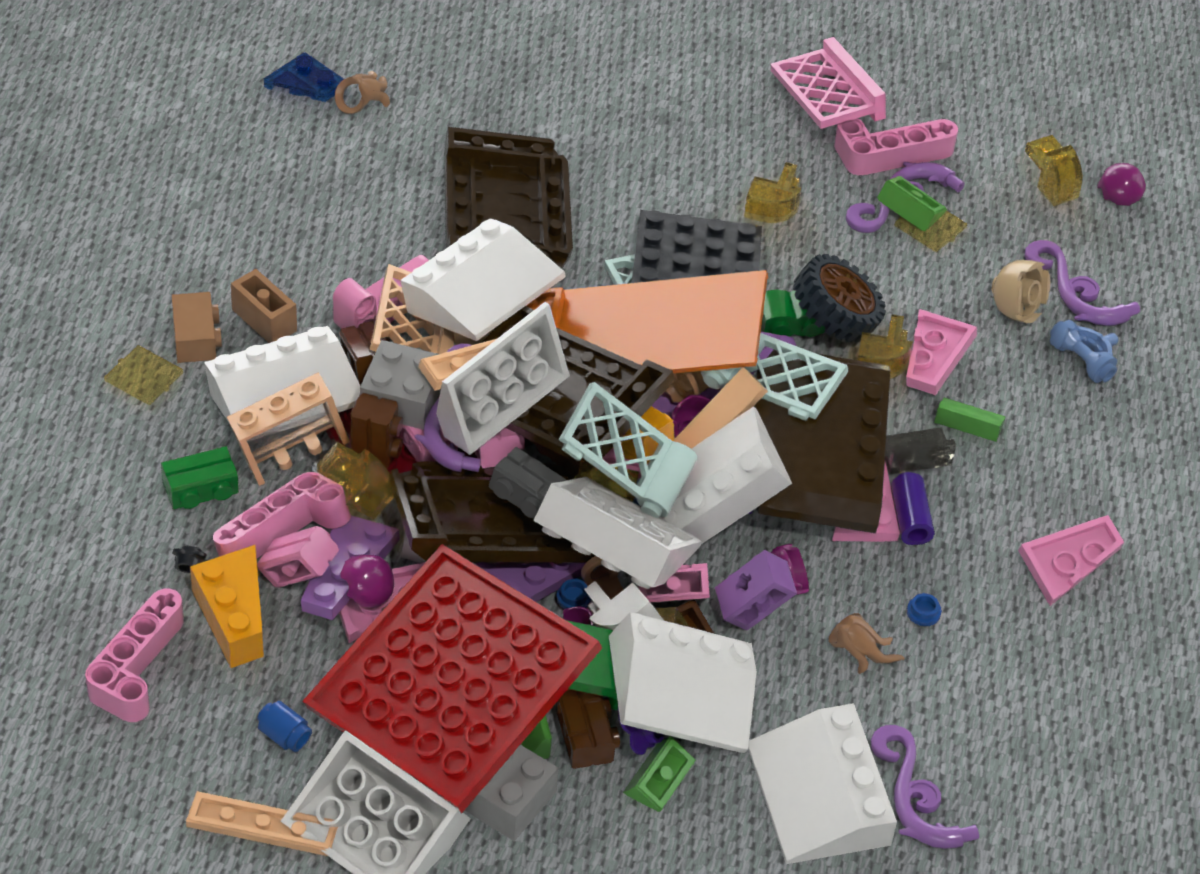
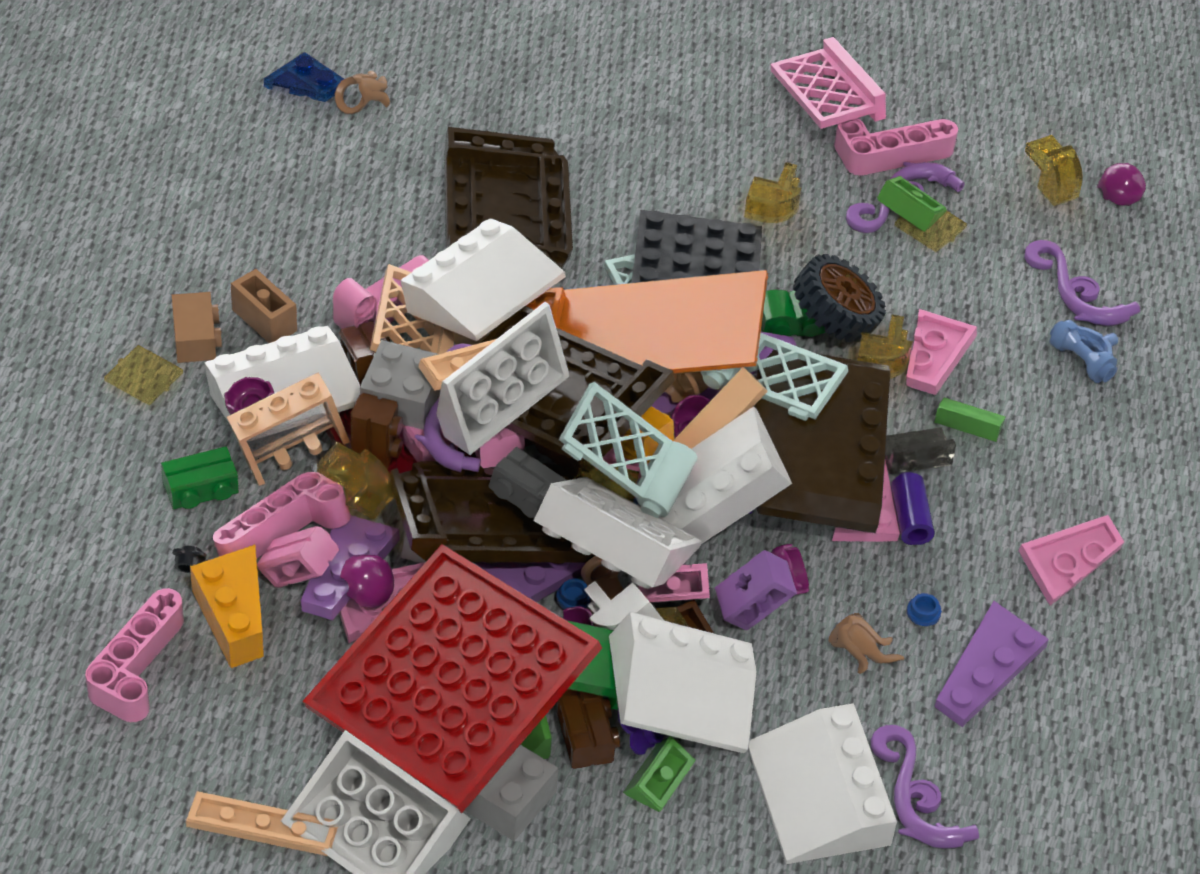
blue brick [257,701,312,752] -> none
tan cylinder [992,260,1050,323] -> none
none -> magenta hair [224,377,275,415]
none -> medium lavender wing [935,601,1049,727]

